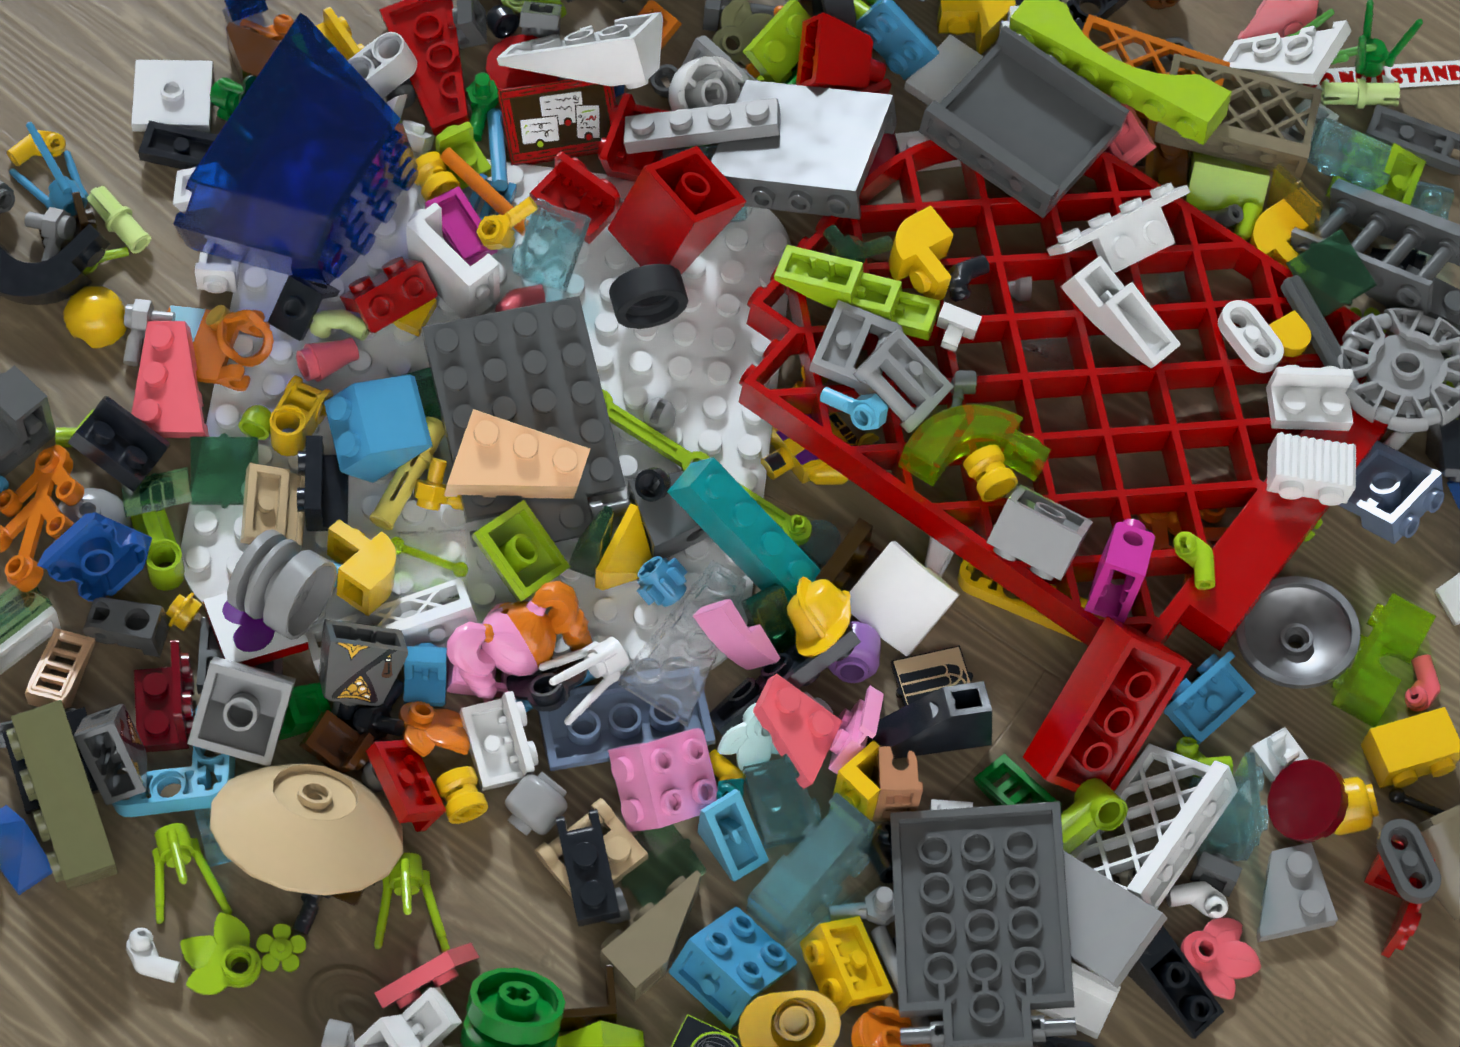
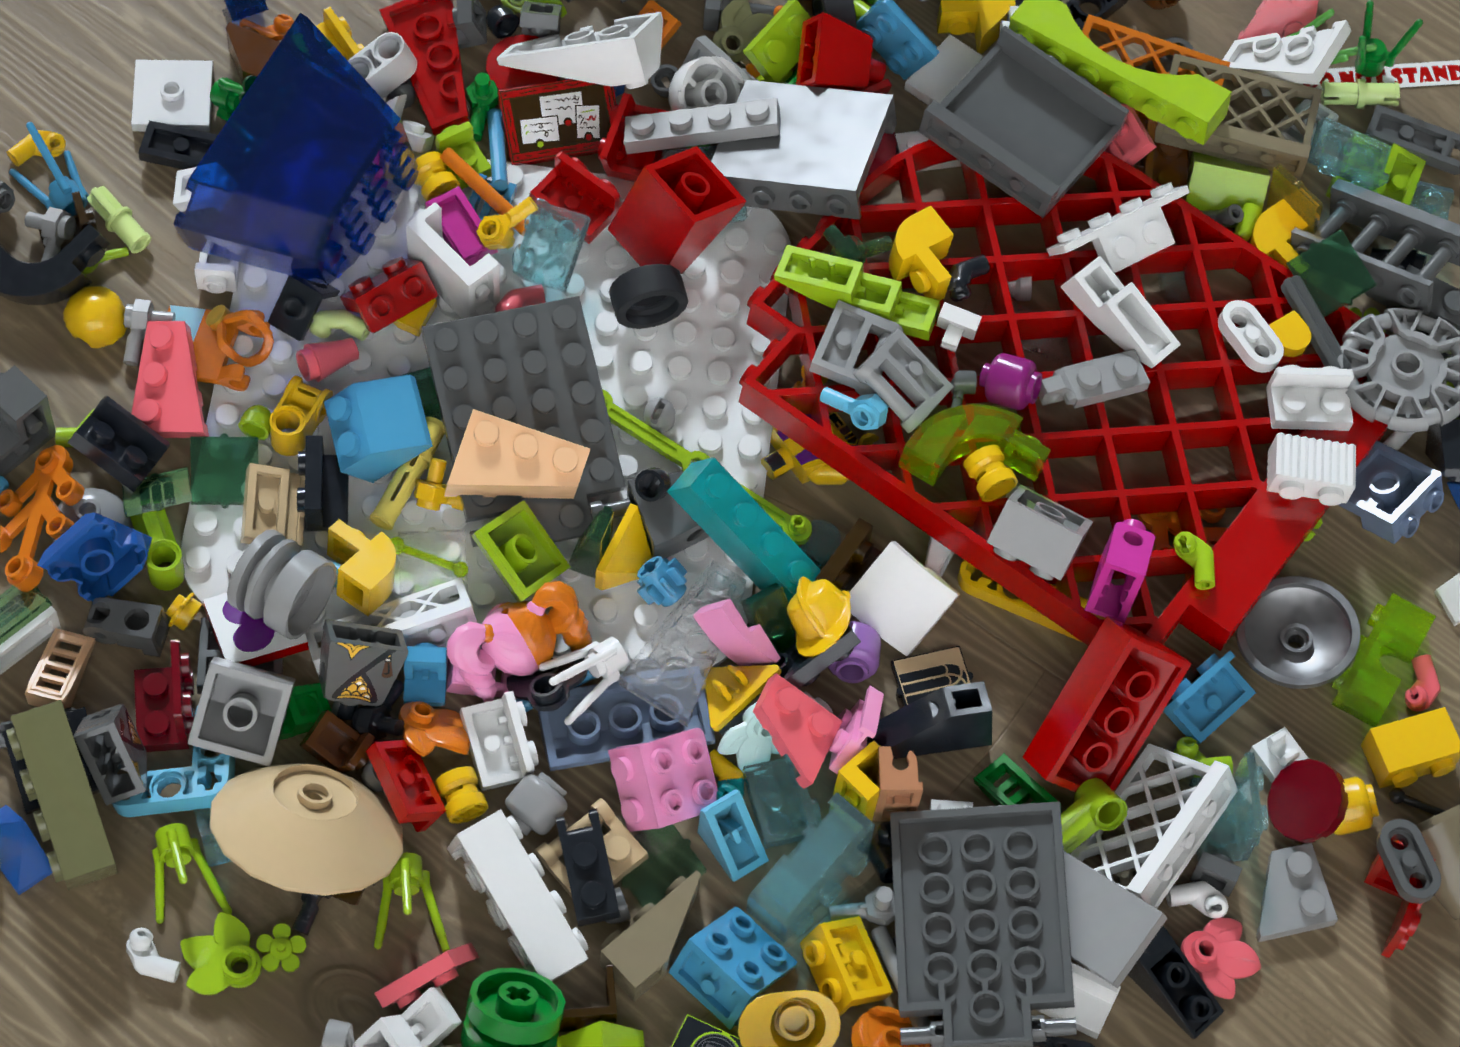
none -> white wedge [447,809,589,982]
none -> yellow piece [704,665,781,732]
none -> magenta head [979,353,1042,410]
none -> light grey hinge [1038,349,1150,409]

